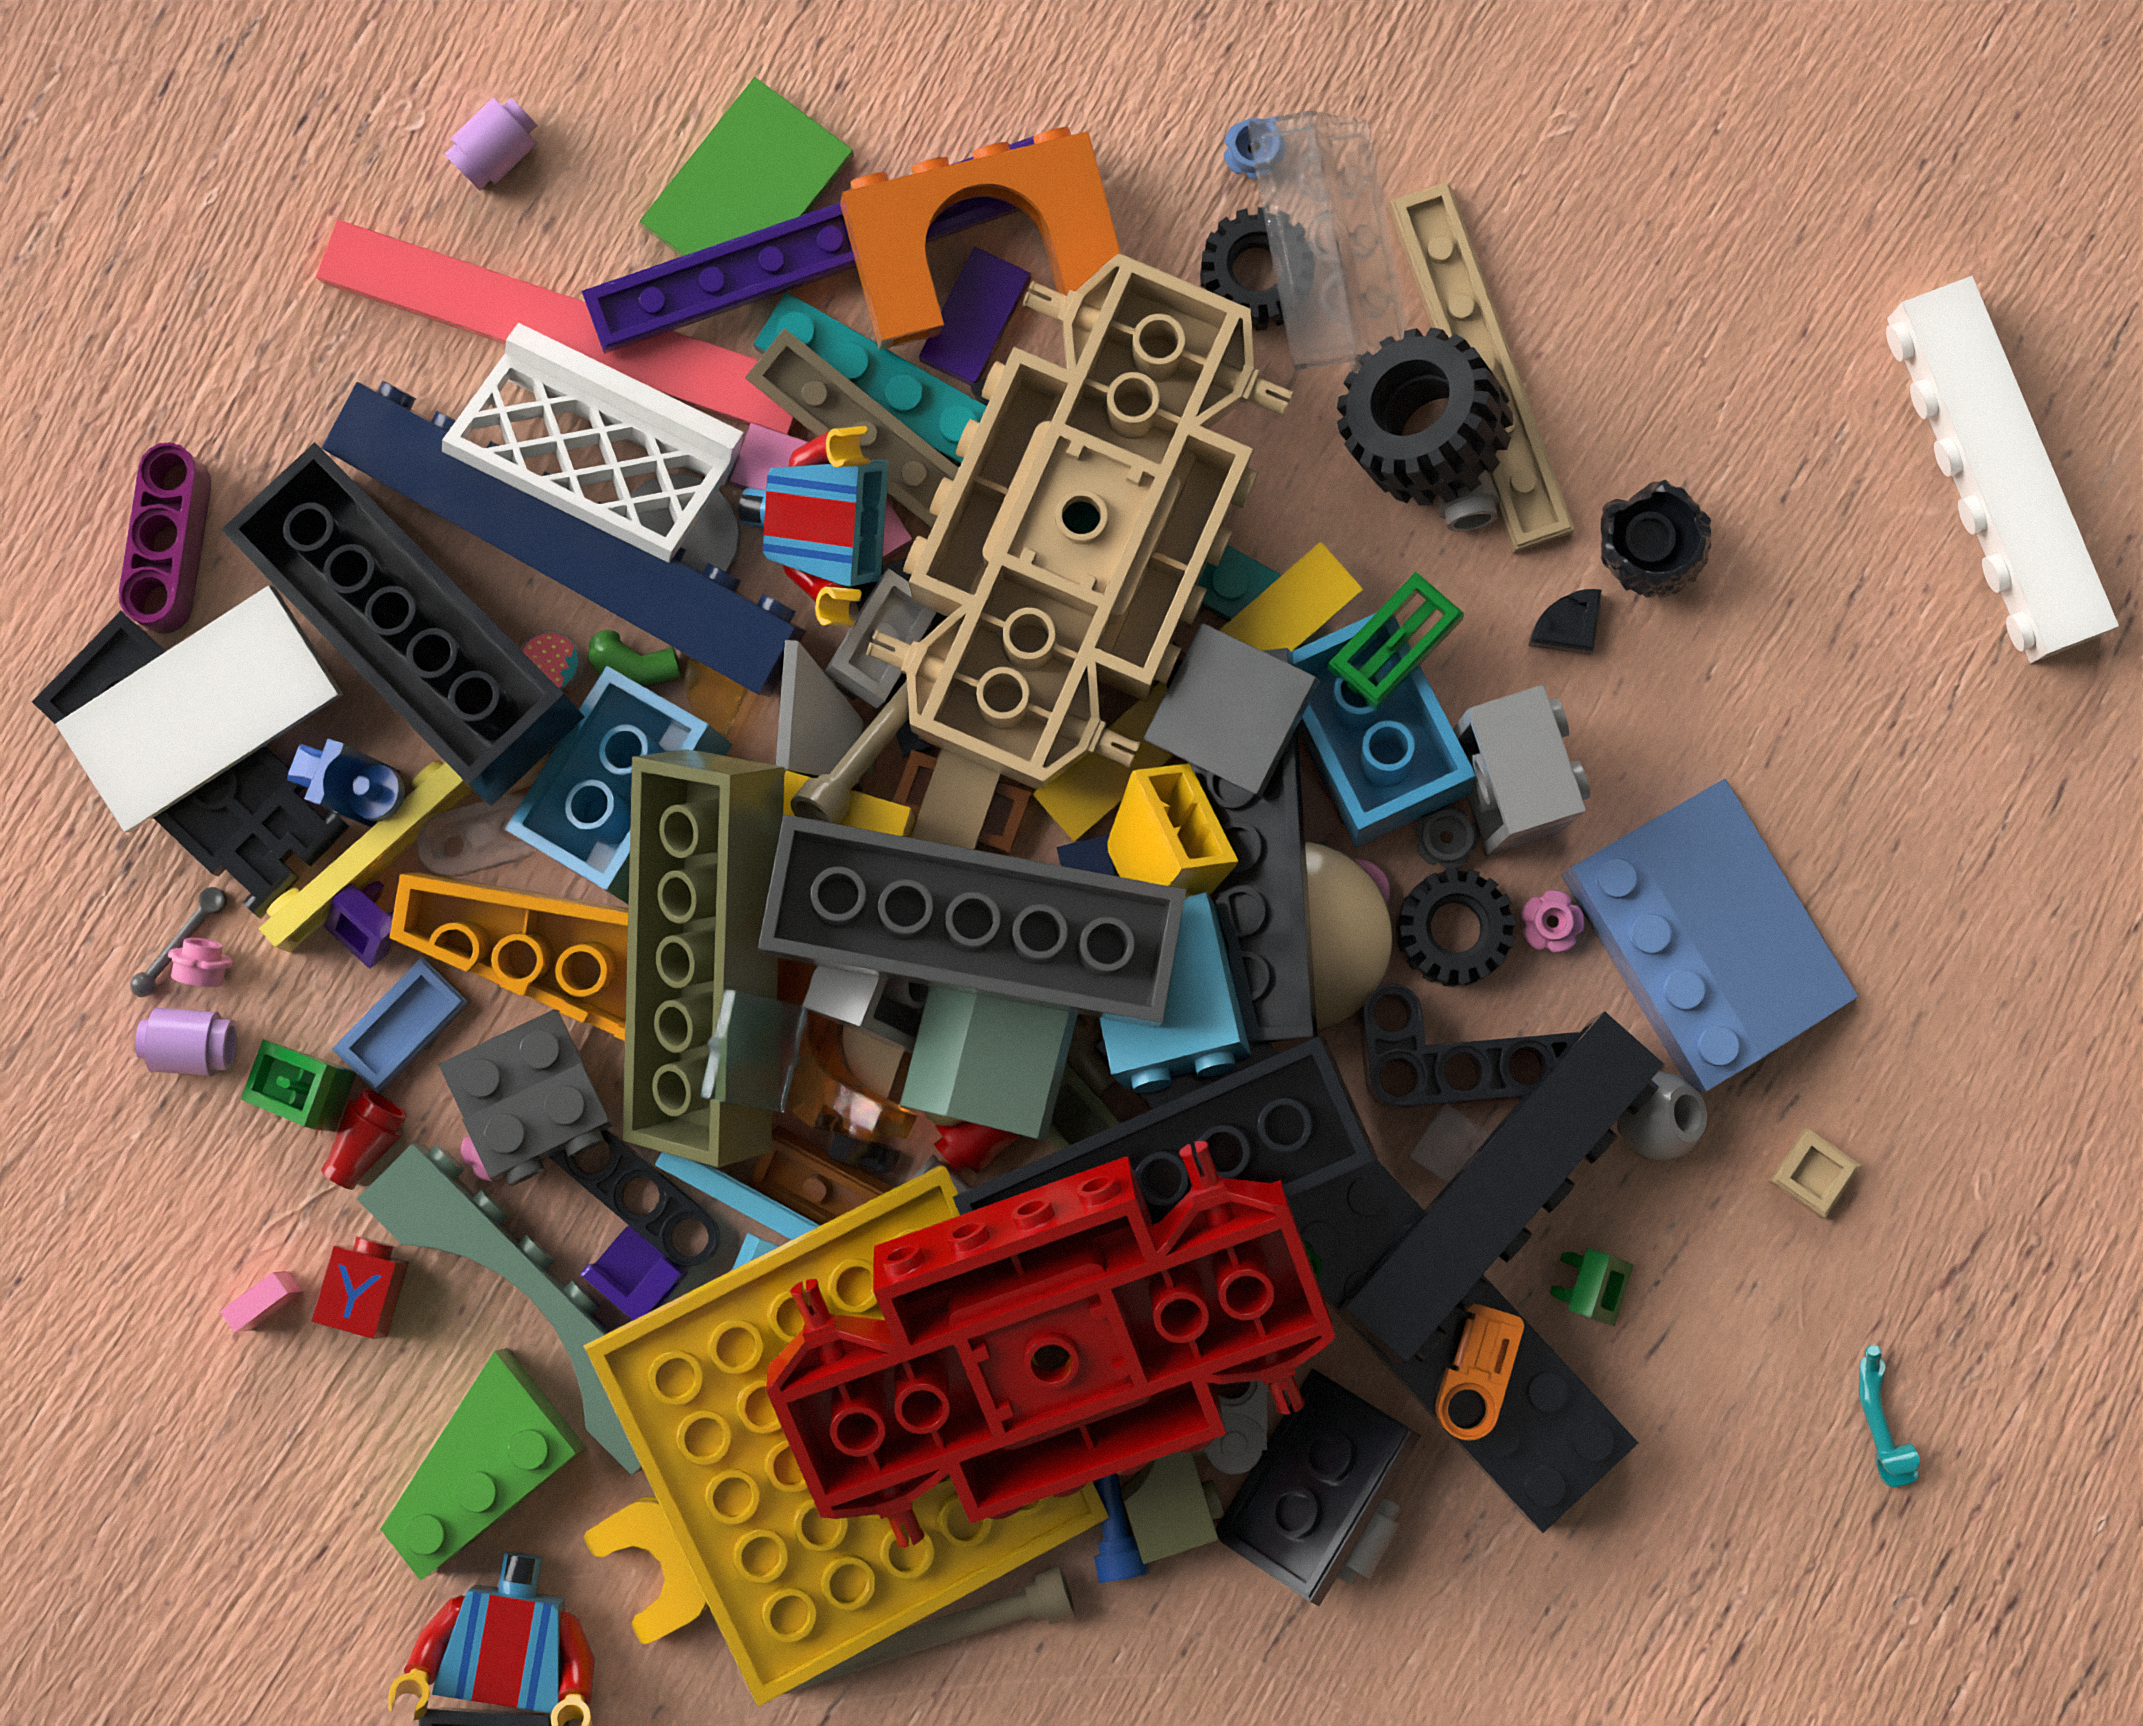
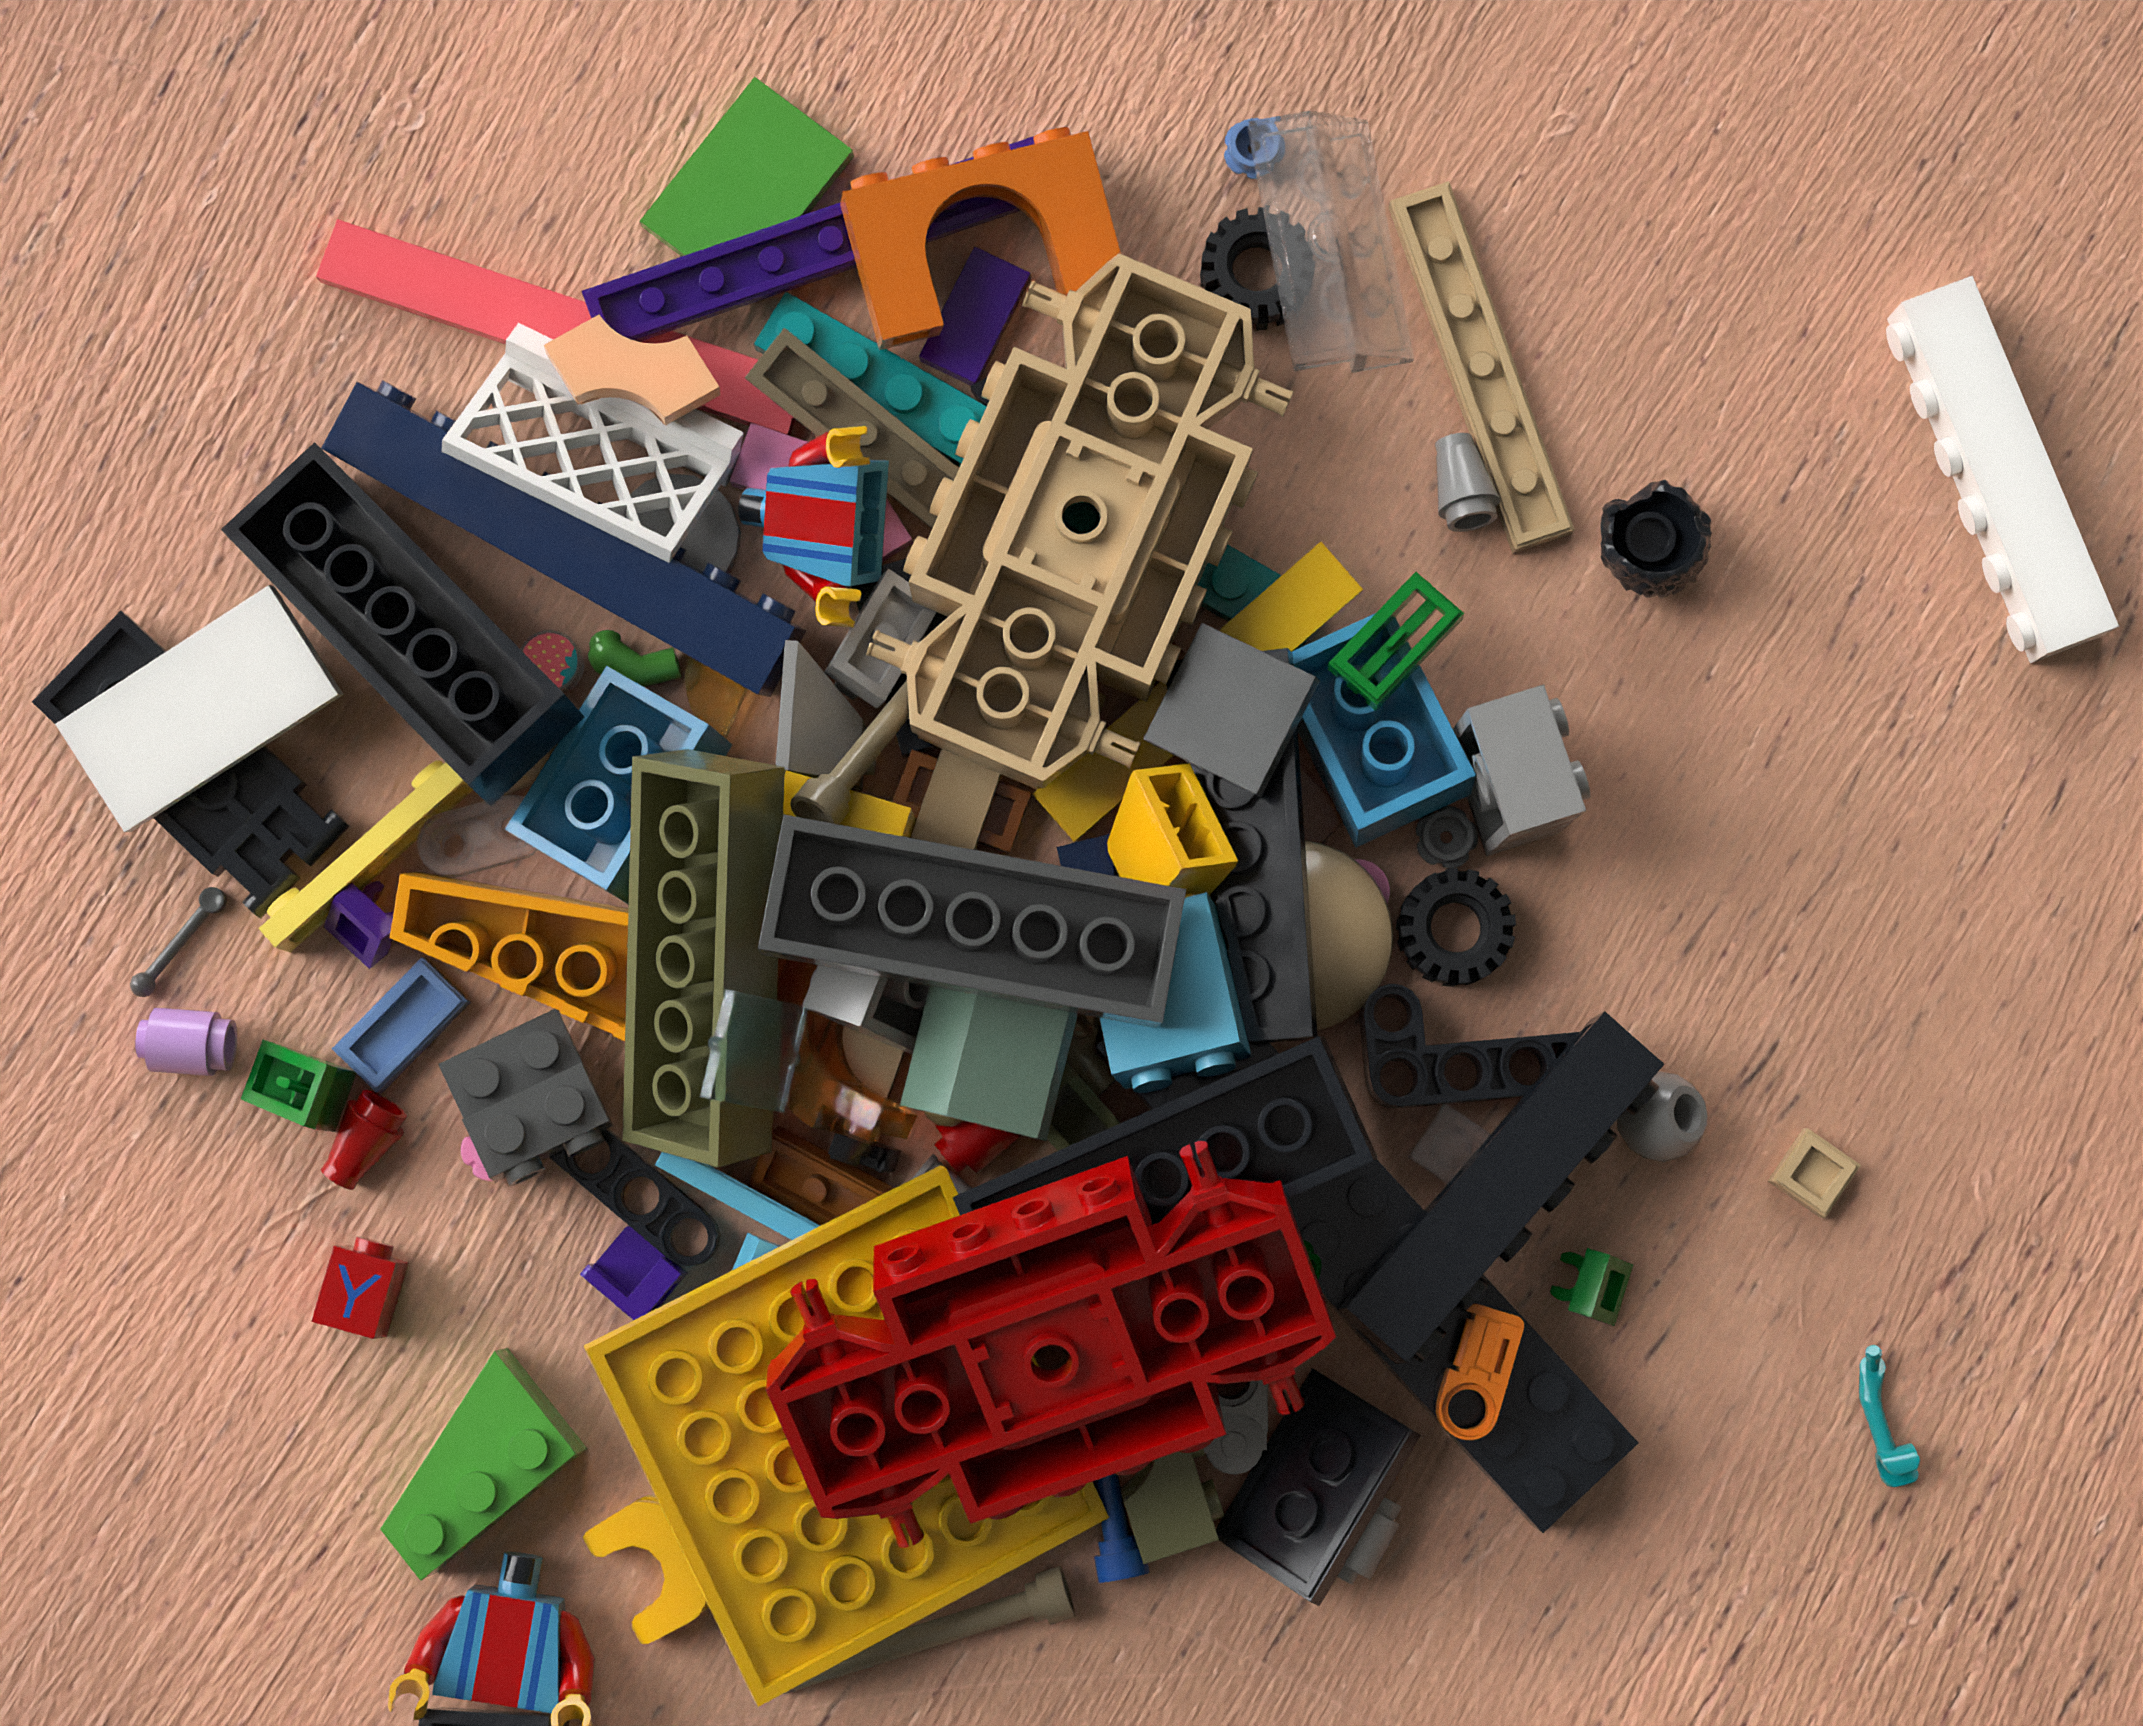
magenta beam [119,442,211,634] -> none
bright pink plate [168,938,233,987] -> none
bright pink tile [220,1271,303,1332] -> none
blue hips [287,739,405,828] -> none
sand green arch [357,1143,642,1475] -> none
lavender brick [444,97,538,191] -> none
black tyre [1337,327,1513,505] -> none
bright pink plate [1521,890,1584,953] -> none
black tile [1528,589,1602,655] -> none
medium blue slope [1561,779,1858,1093] -> none
none -> light nougat tile [544,315,721,426]

